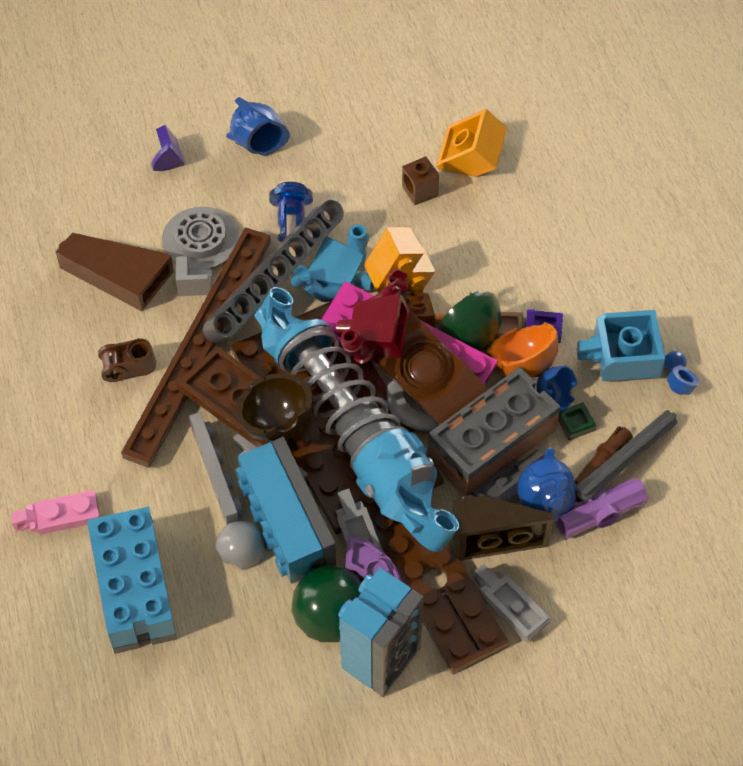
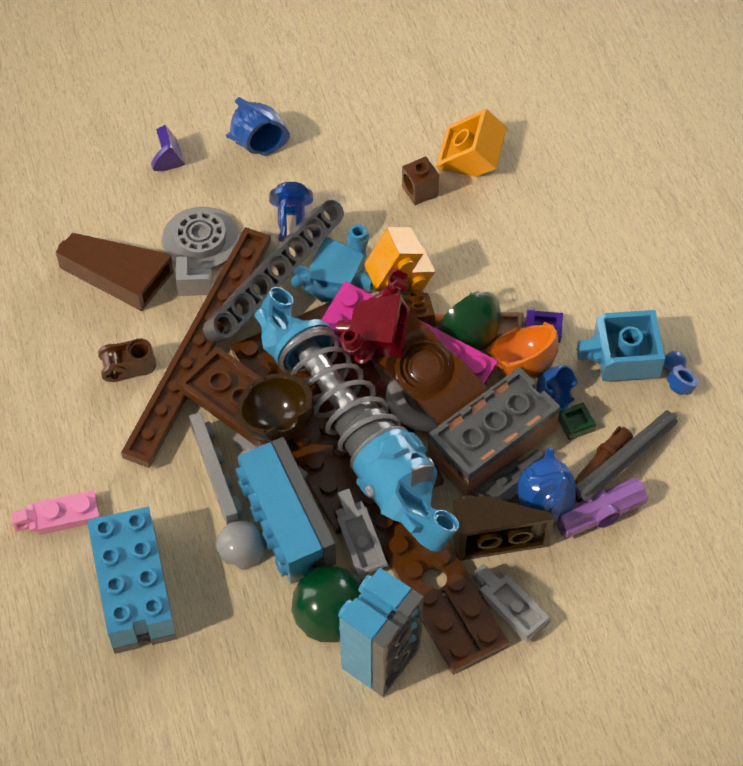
medium lavender tile [345,536,402,582] -> none

